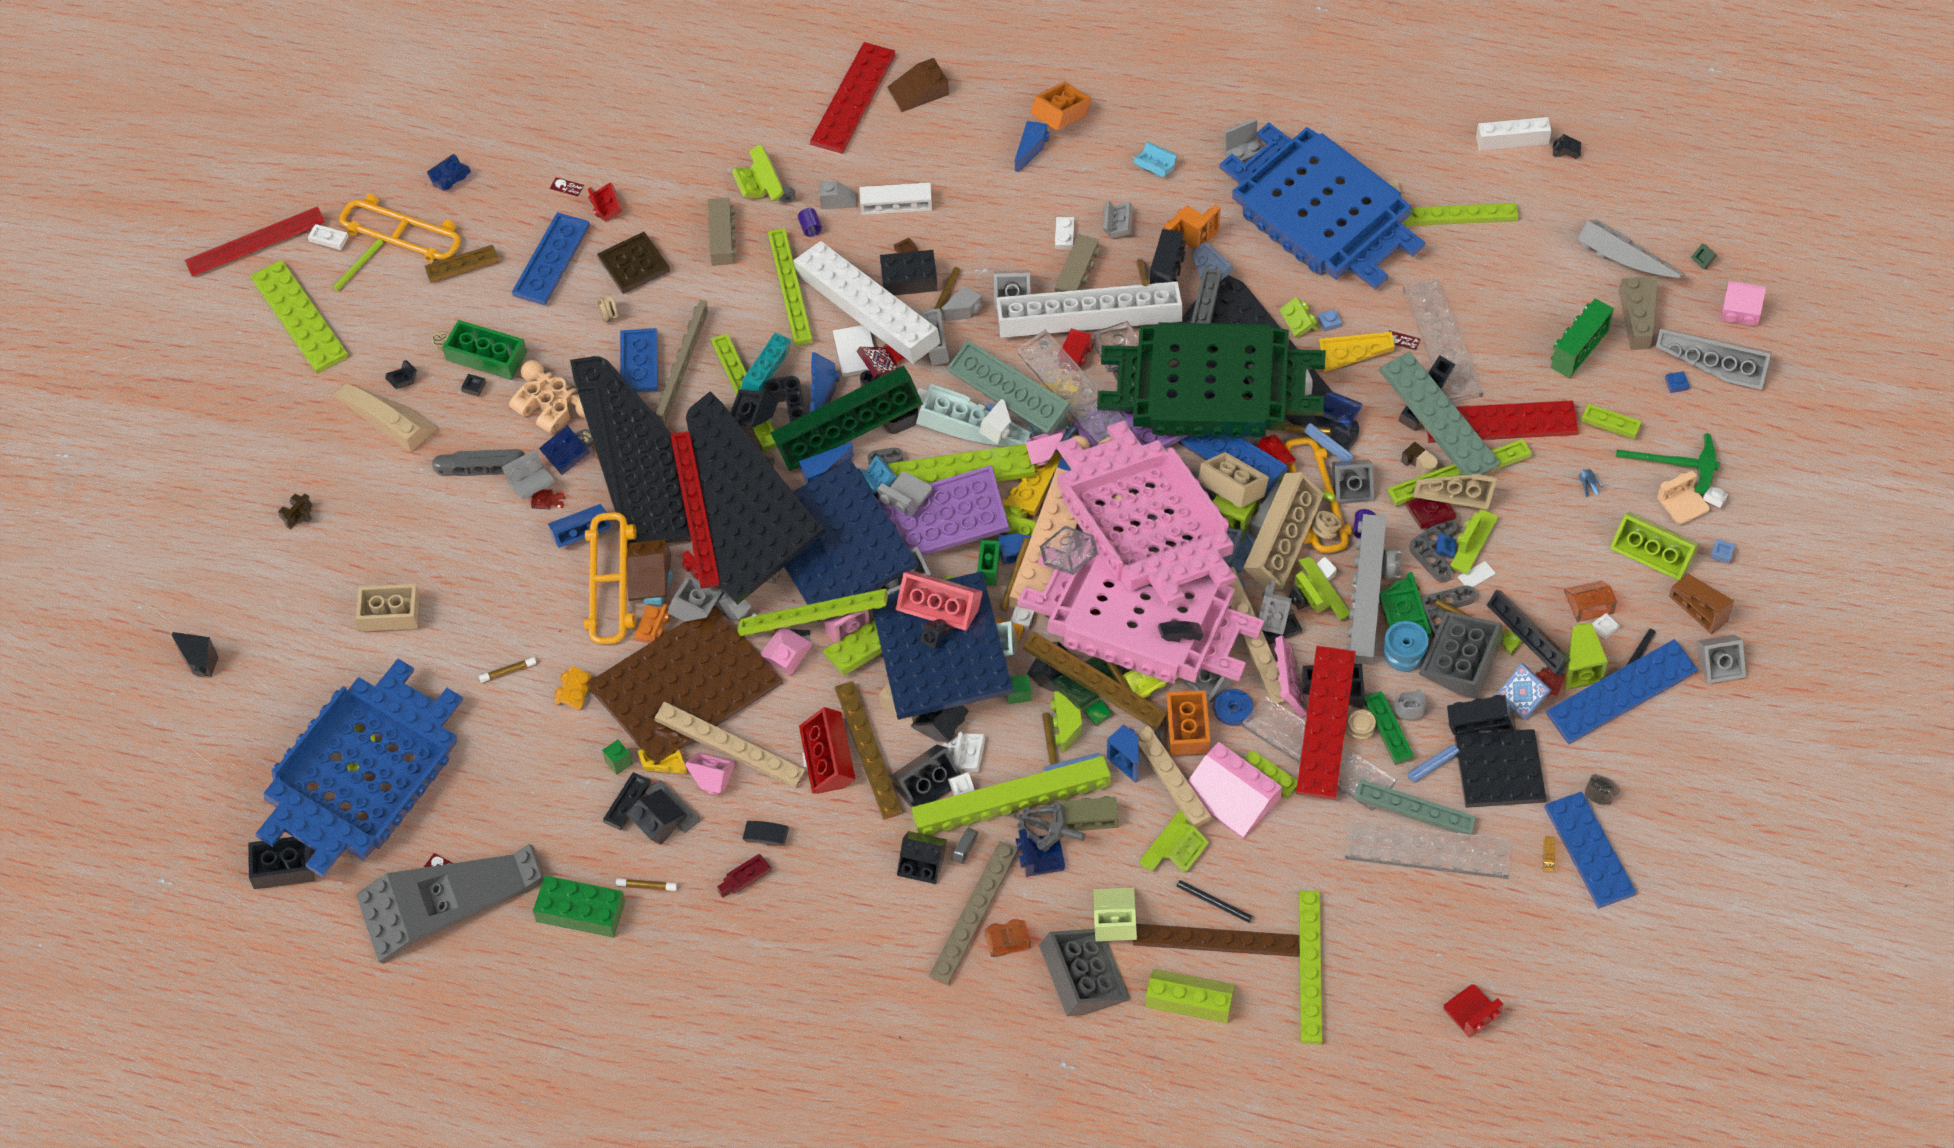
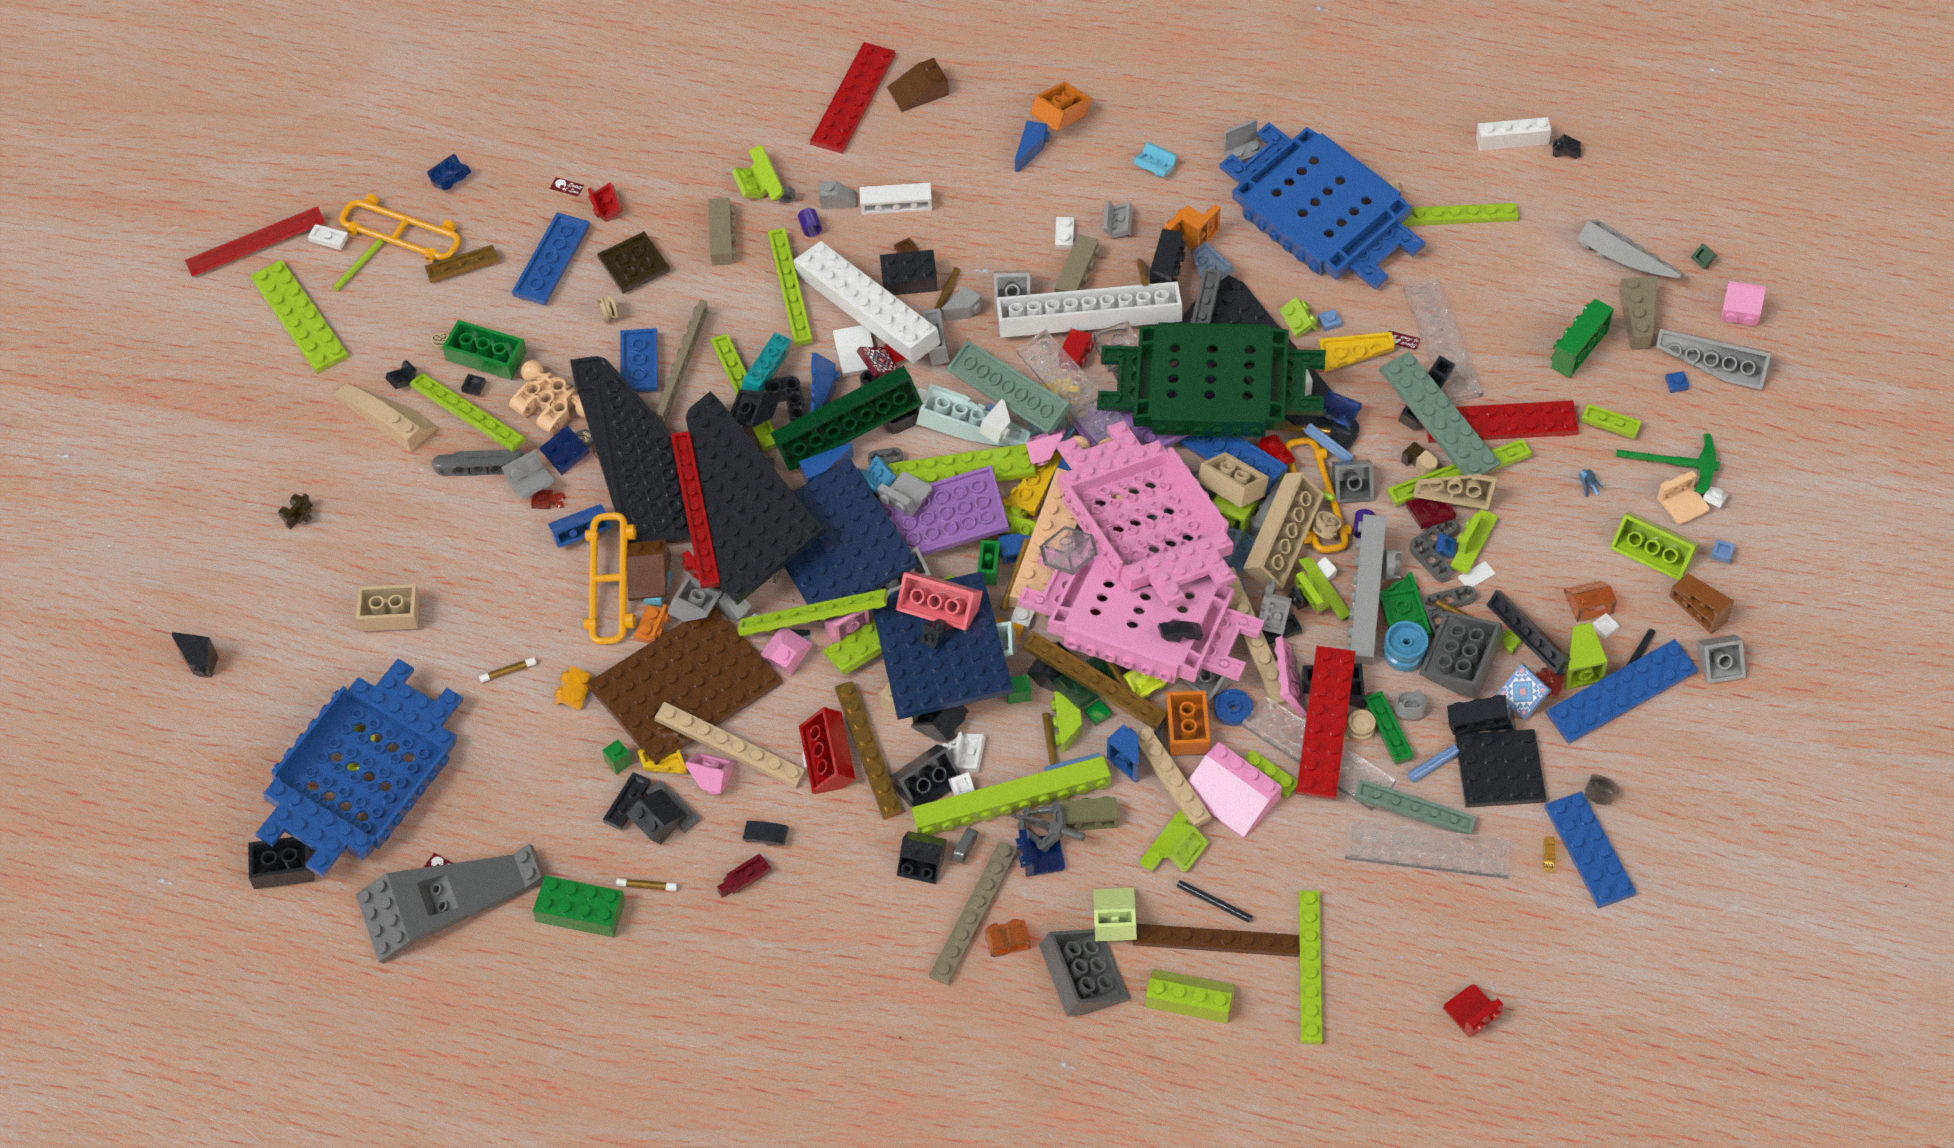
none -> lime tile [410,373,526,452]

